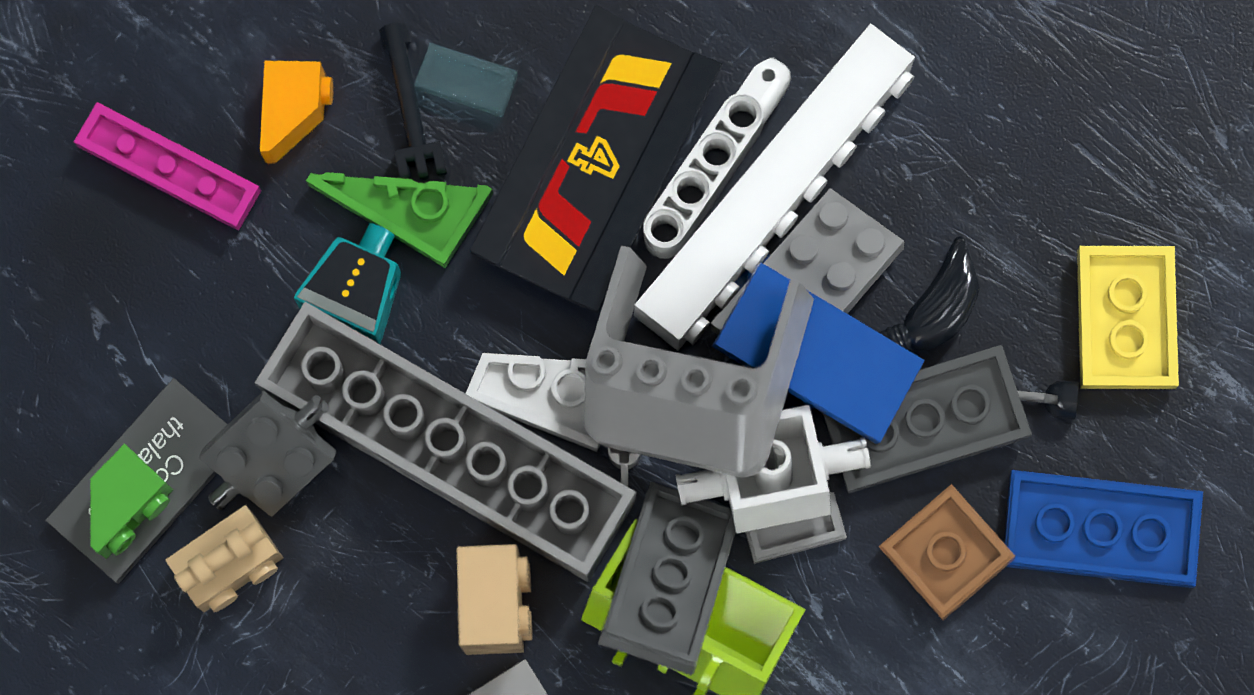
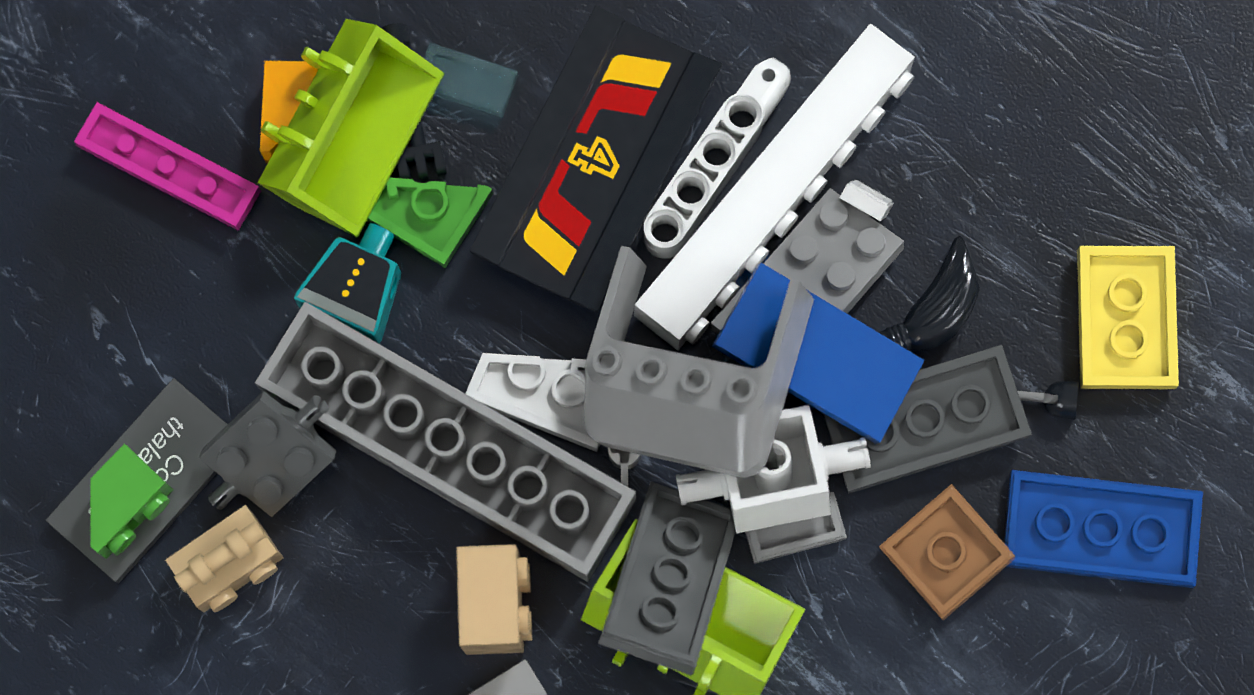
none -> lime piece [257,19,445,238]
none -> white tile [839,180,894,221]

